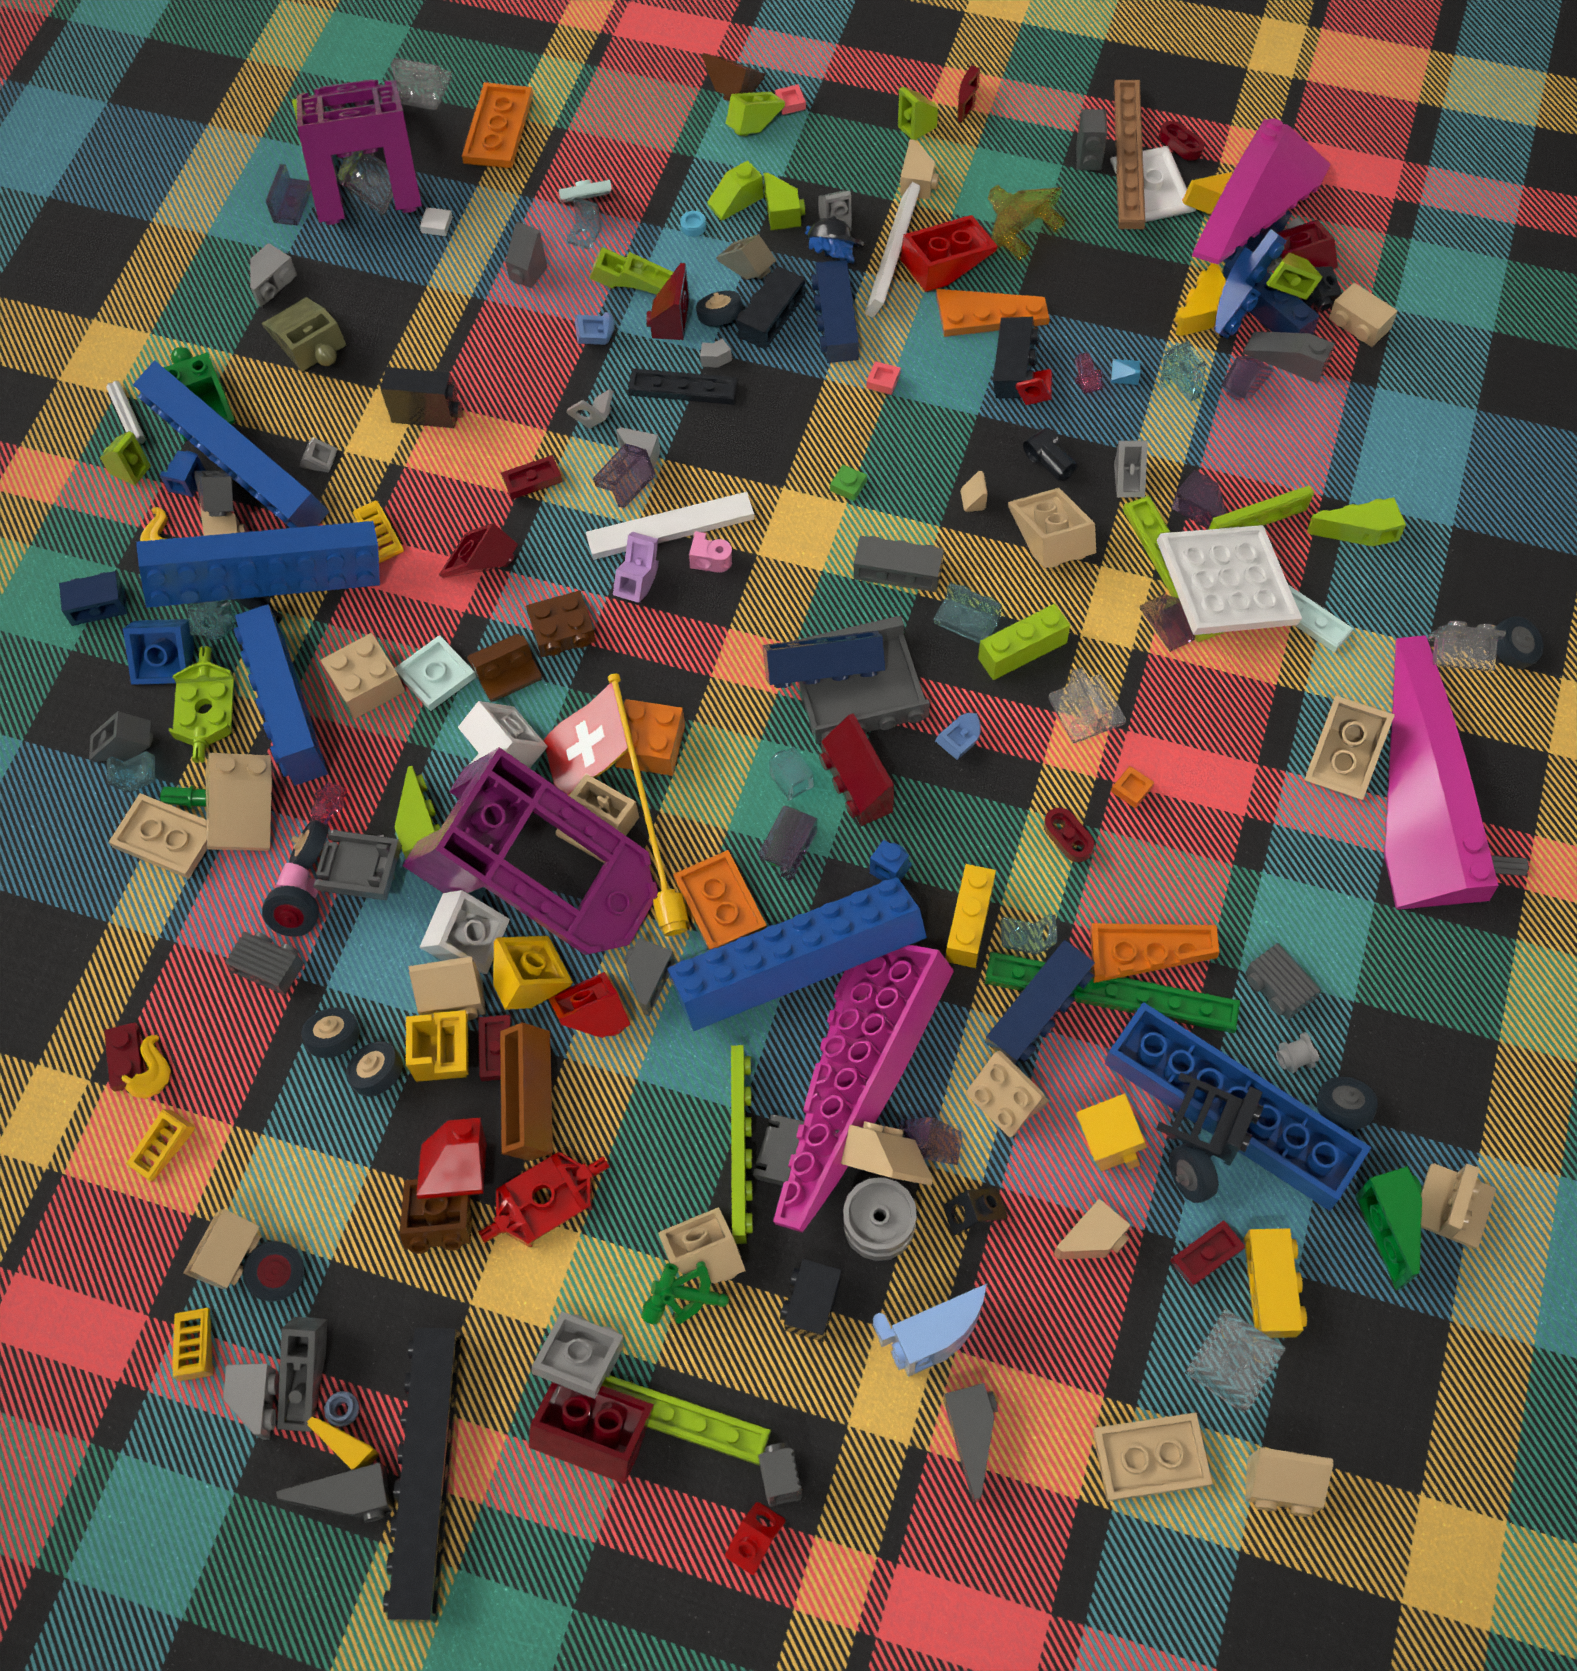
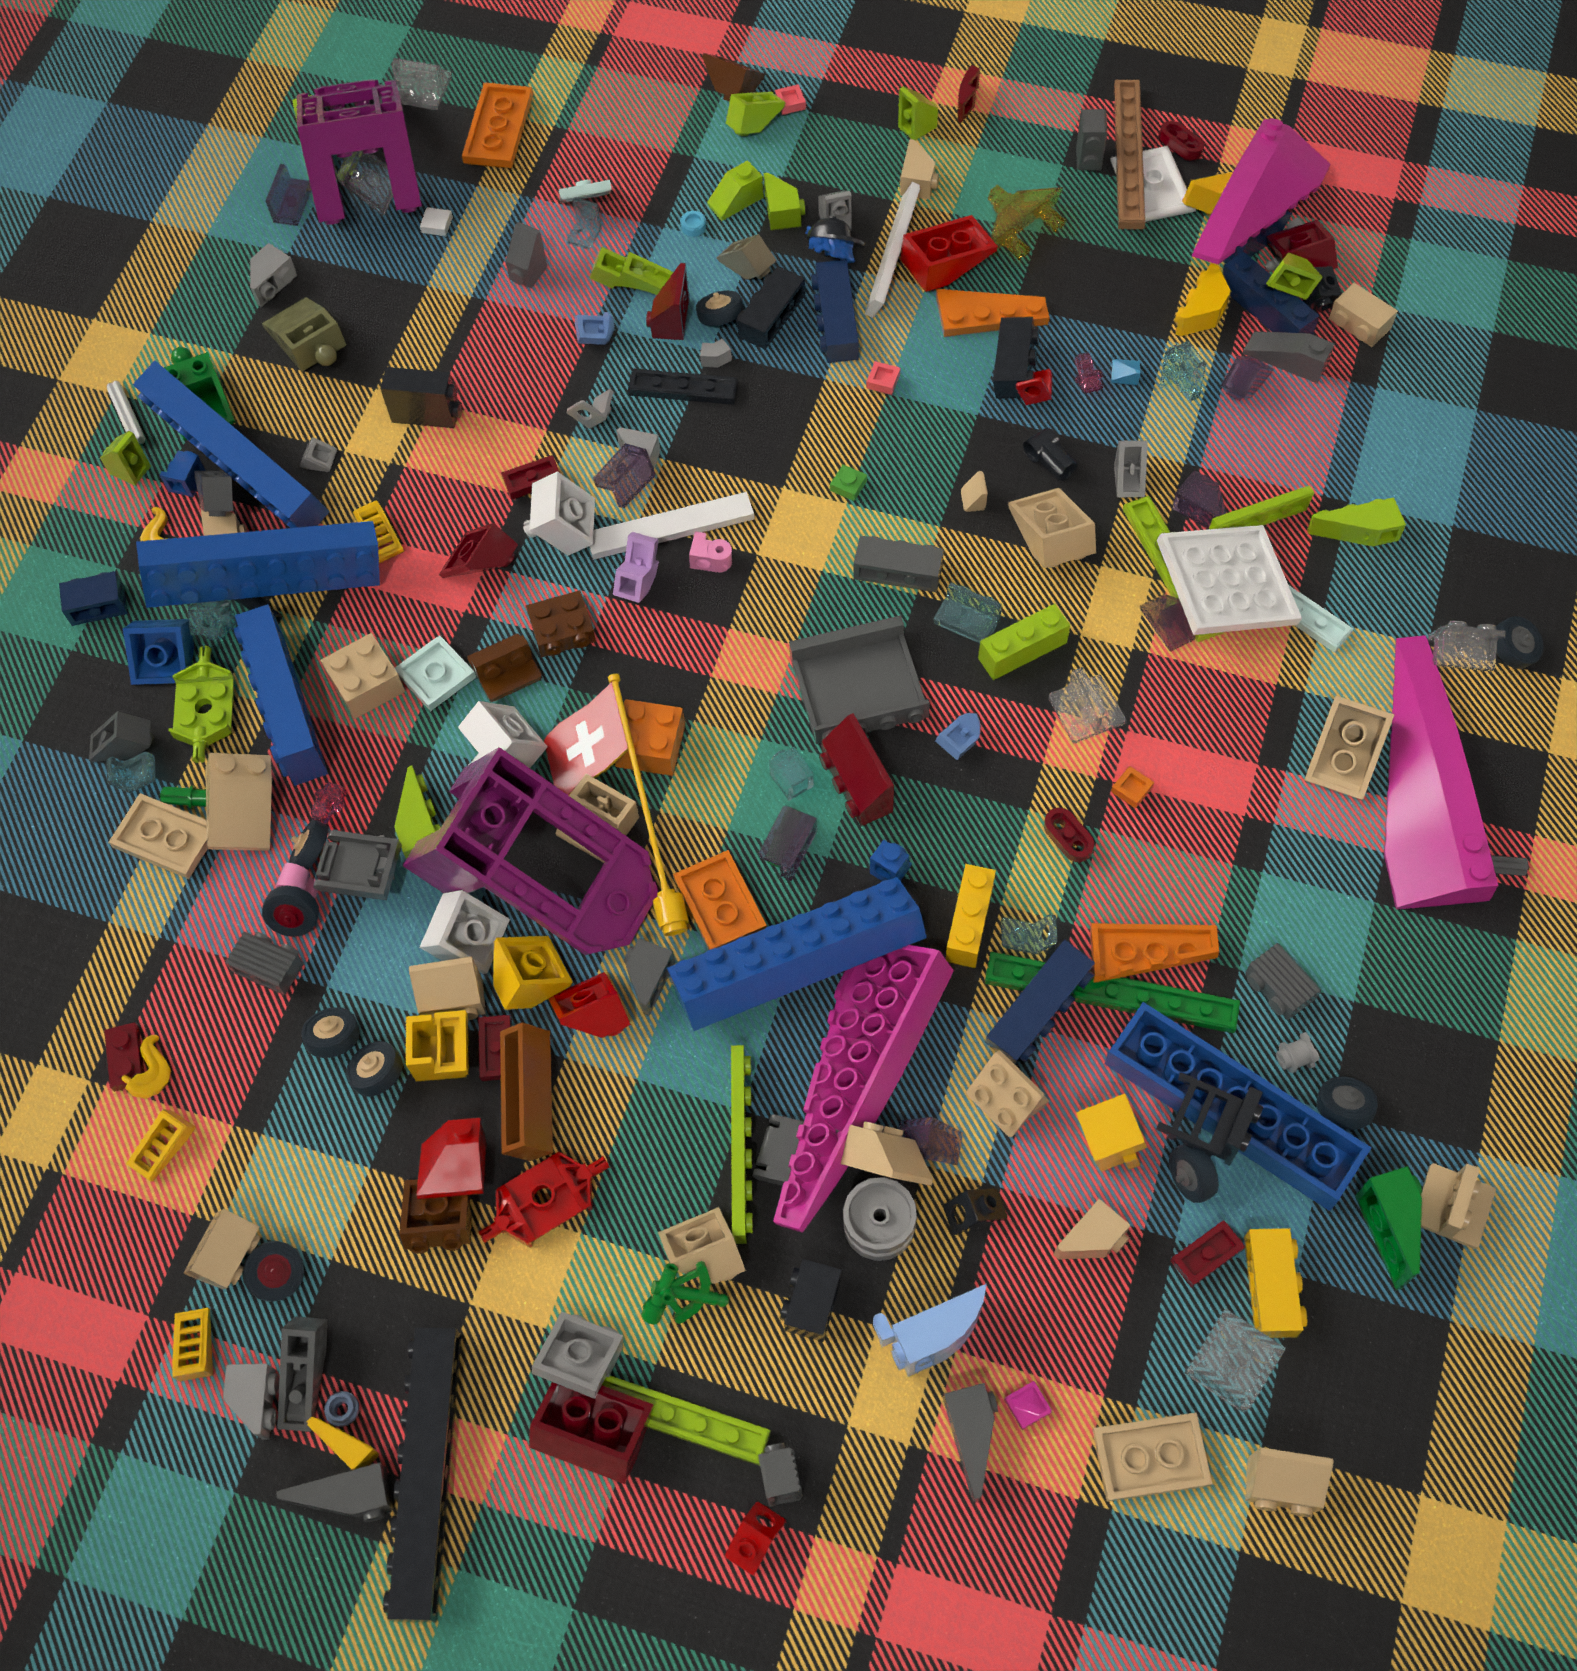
dark blue brick [762,631,885,688] -> none
blue slope [1215,229,1287,339] -> none
none -> white brick [523,471,595,556]
none -> dark pink tile [1004,1381,1052,1430]

